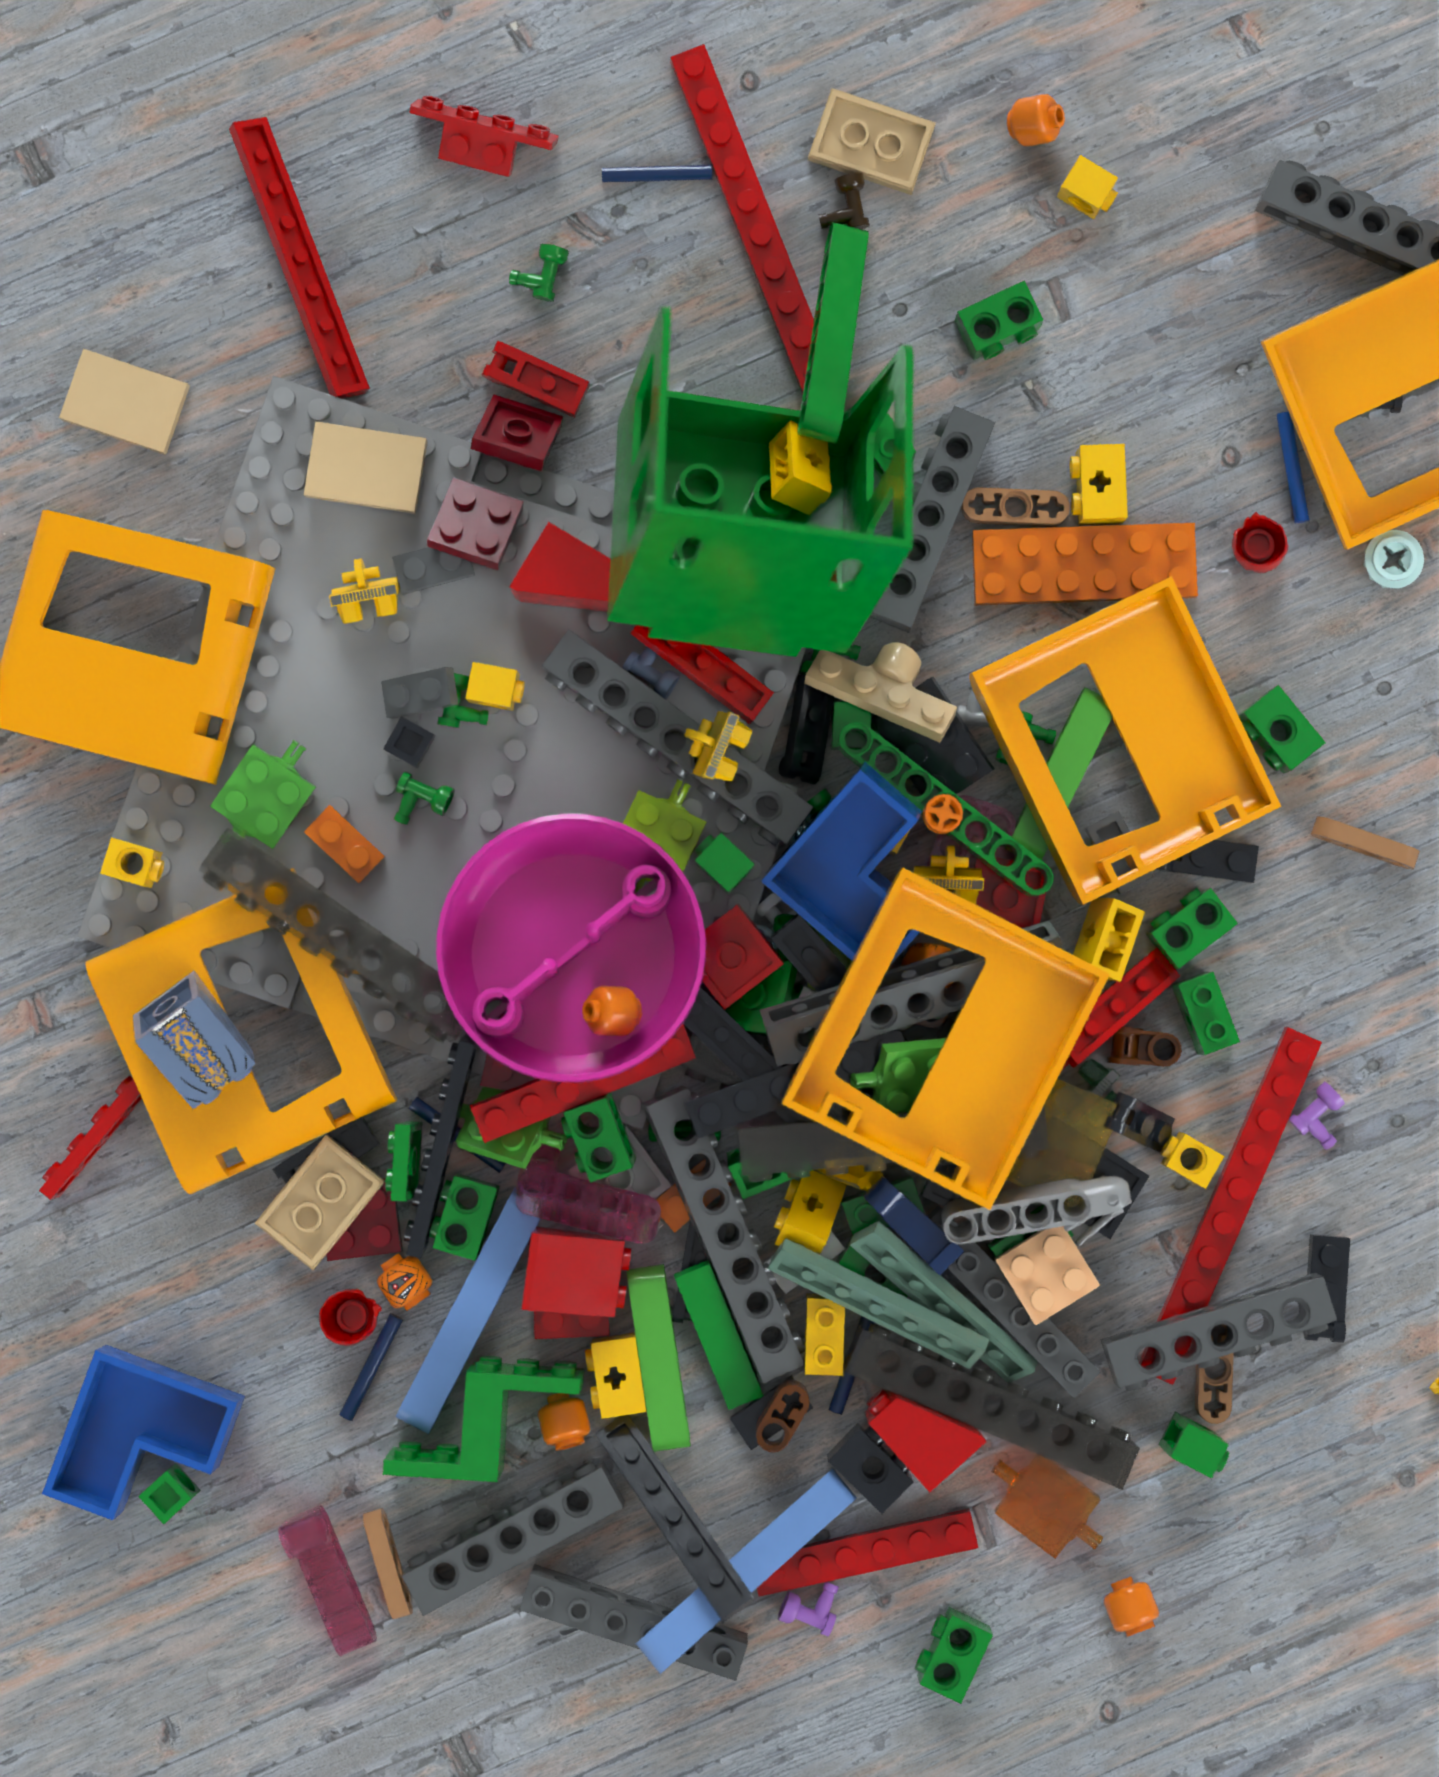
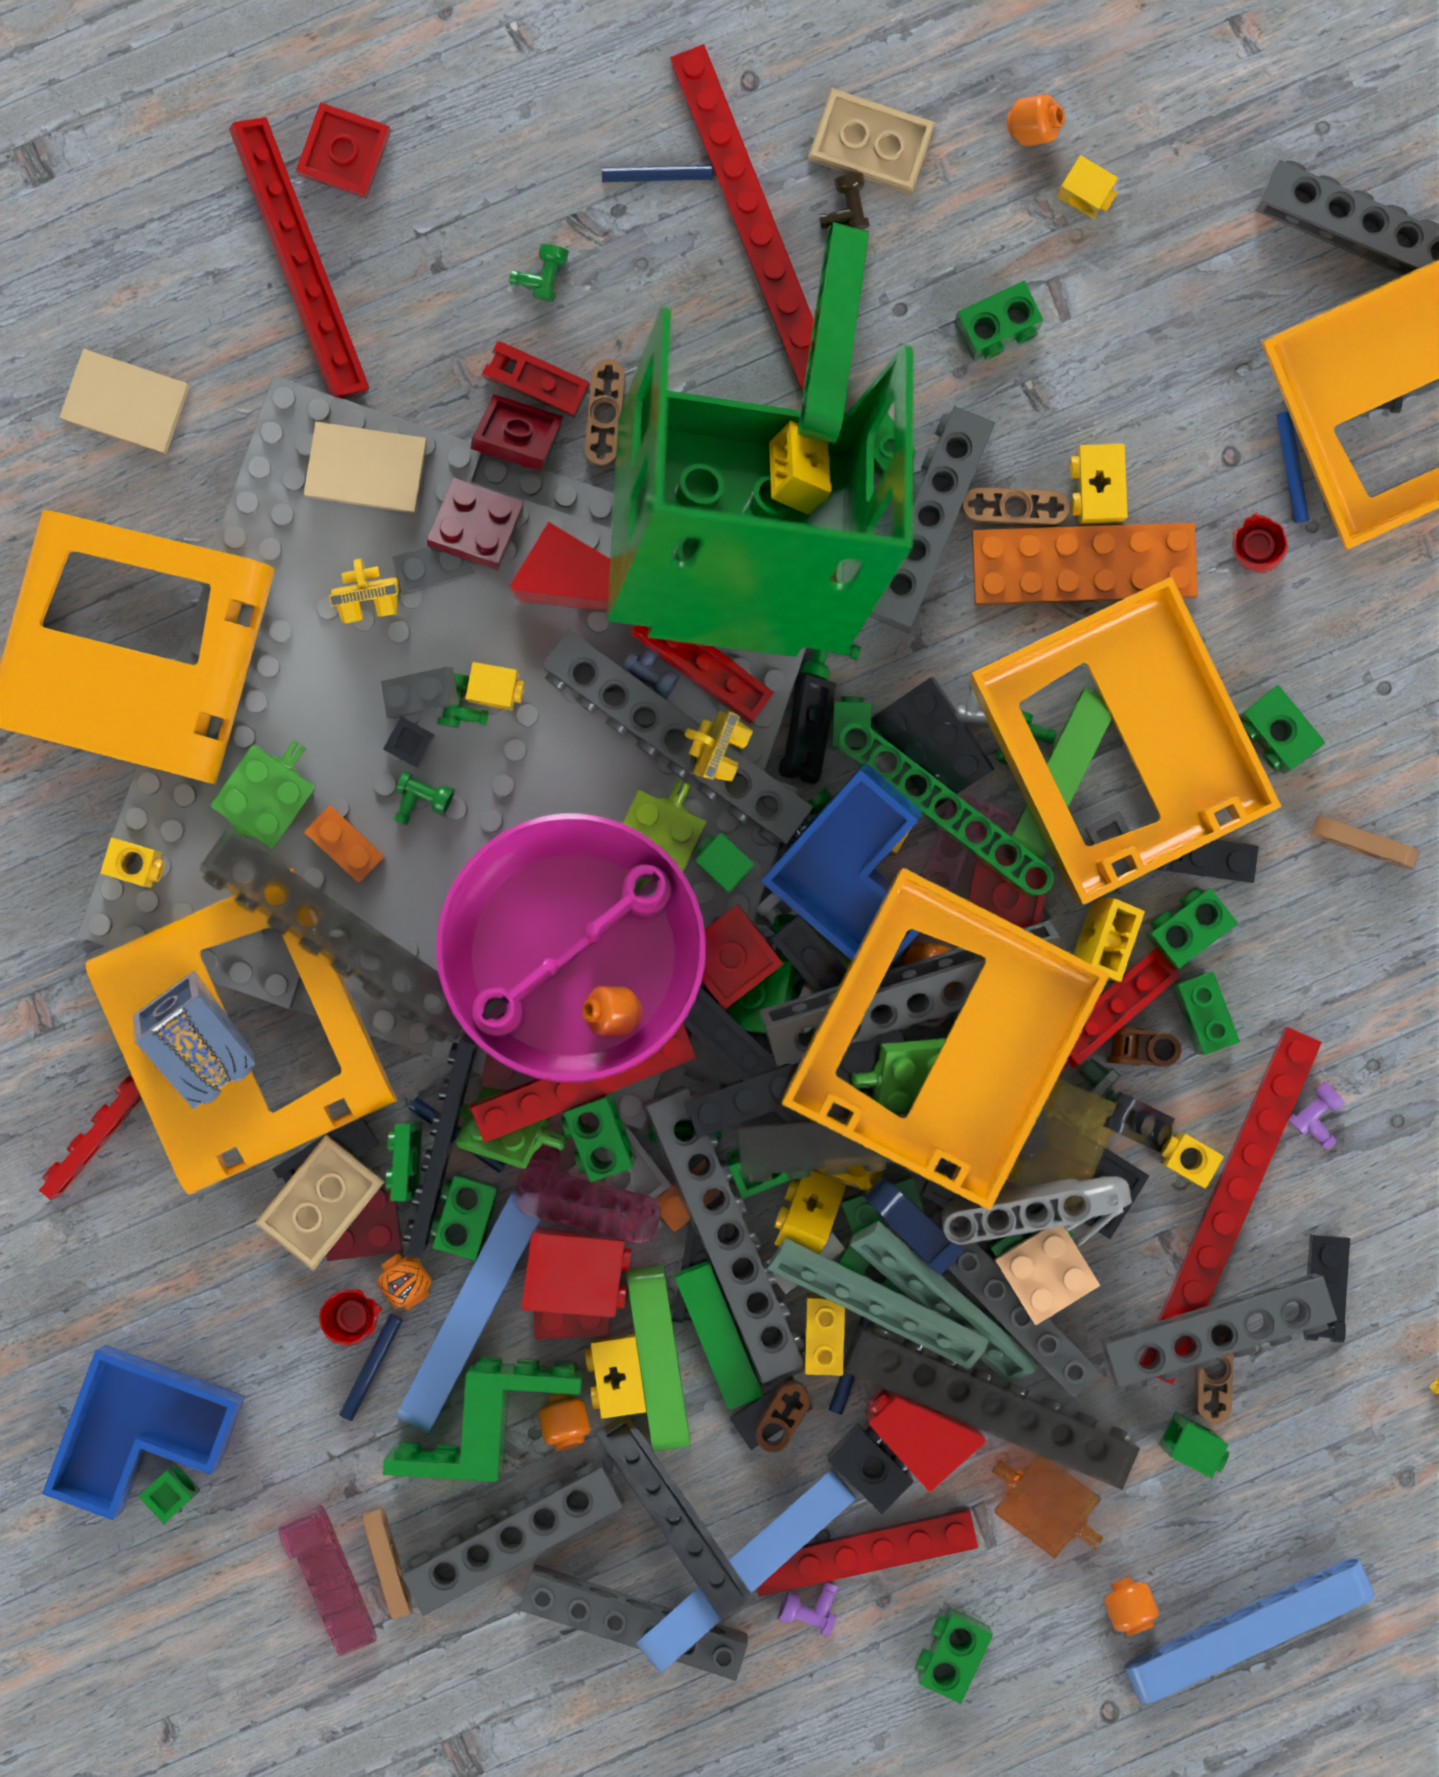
red bracket [409,96,559,177] -> none
tan plate [804,642,957,743] -> none
yellow hips [913,845,984,904] -> none
orange wheel [923,794,963,834] -> none
light aqua gear [1363,530,1424,589] -> none
none -> red plate [296,102,391,199]
none -> medium nougat beam [585,359,626,468]
none -> medium blue beam [1124,1558,1376,1704]

